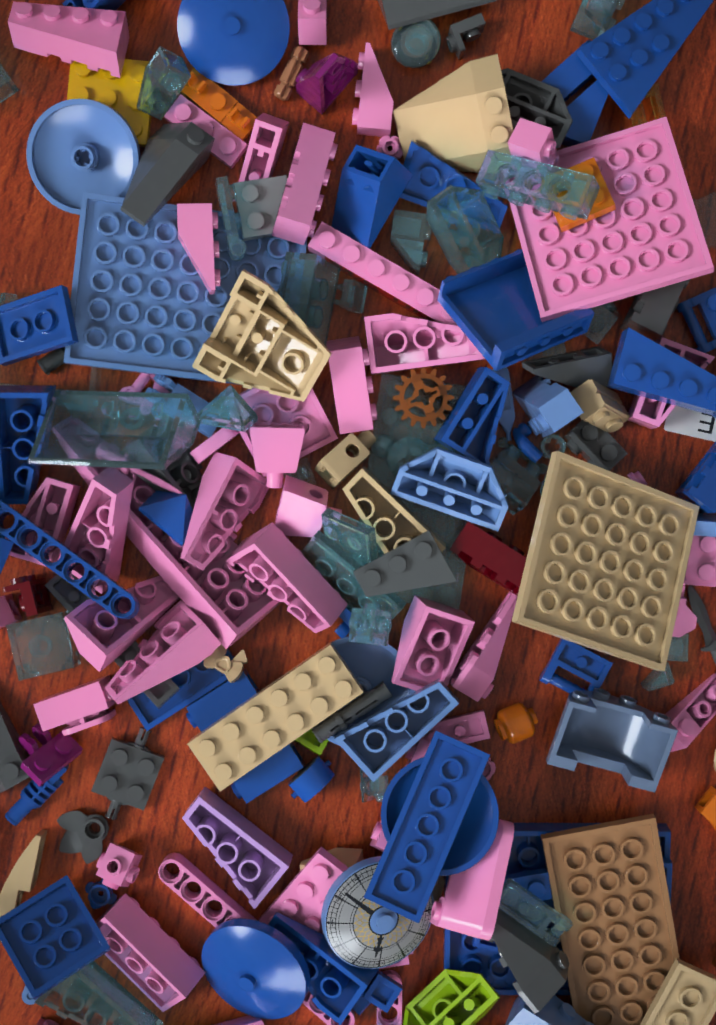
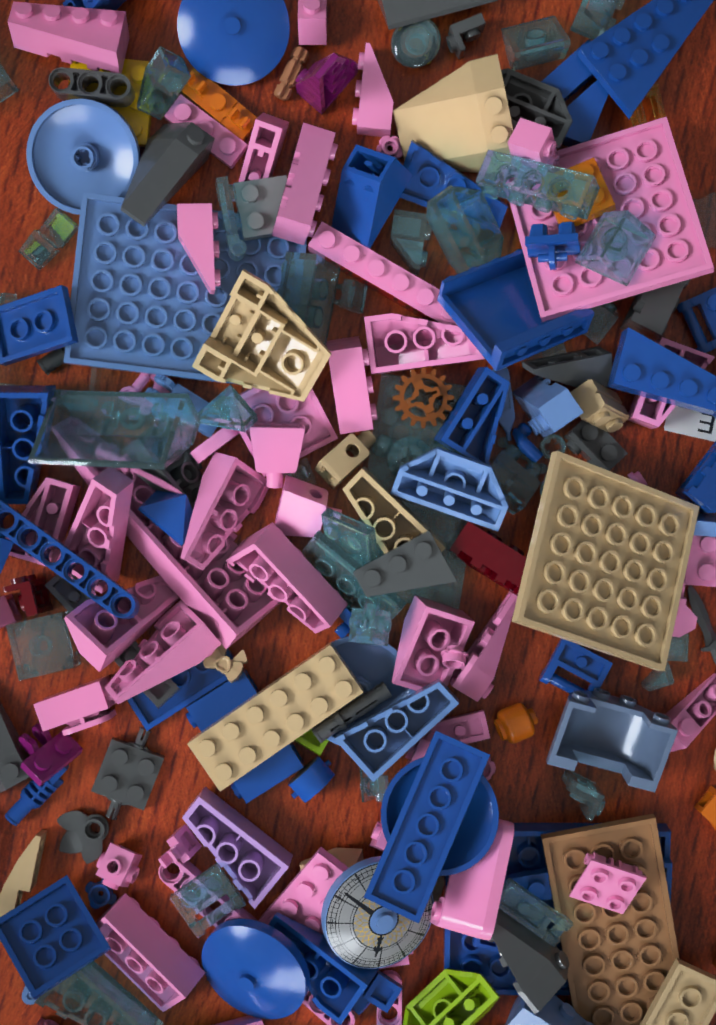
none -> clear light blue slope [18,208,79,270]
none -> dark grey beam [48,67,135,107]
none -> bright pink plate [158,824,202,869]
none -> clear light blue plate [169,863,246,938]
none -> bright pink plate [440,645,469,669]
none -> clear light blue slope [501,15,571,71]
none -> blue hips [525,222,581,270]
none -> clear light blue bracket [561,769,605,821]
none -> bright pink hinge [569,852,647,914]
none -> clear light blue slope [575,210,656,286]

